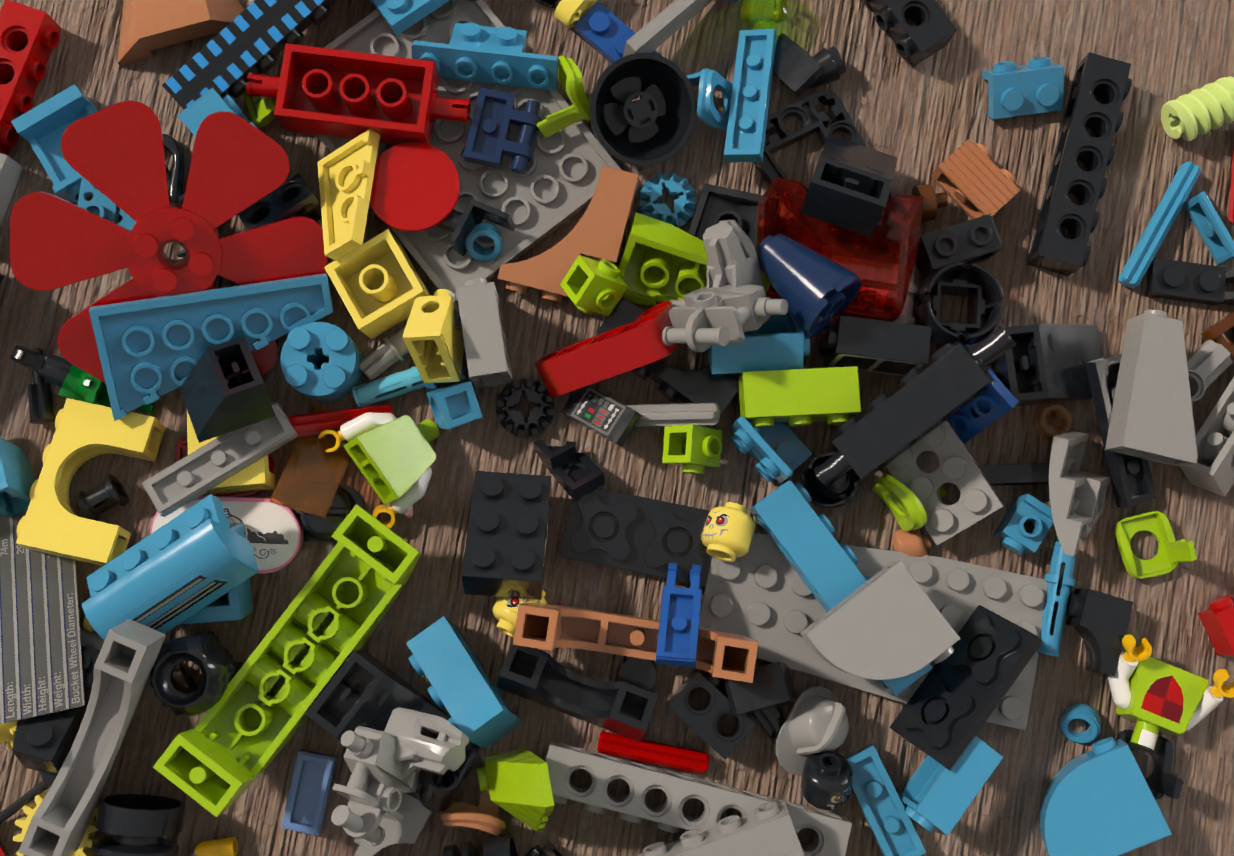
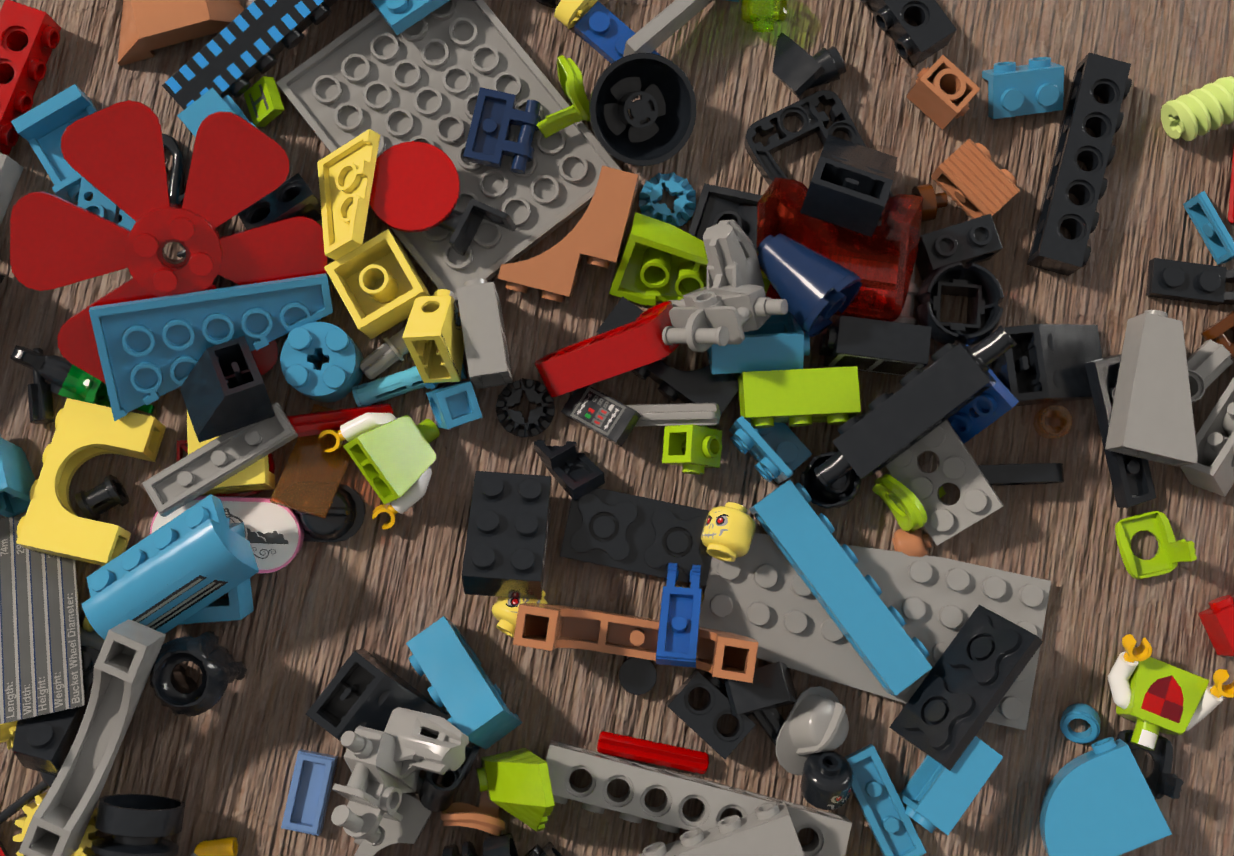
lime slope [153,504,421,818] -> none
red brick [246,43,471,145] -> none
dark azure bracket [411,23,559,91] -> none
dark azure piece [465,223,503,262] -> none
black arch [497,641,658,742] -> none
lime brick [560,255,628,317] -> none
dark azure piece [686,68,733,130] -> none
dark azure plate [724,28,777,163] -> none
light grey brick [800,561,961,680] -> none
dark azure brick [994,494,1053,555] -> none
dark azure pin [1037,541,1076,657] -> none
light grey slope [1049,431,1111,557] -> none
black arch [1066,589,1133,676] -> none
dark azure axle [1118,161,1201,289] -> none
none -> nougat head [906,55,981,130]

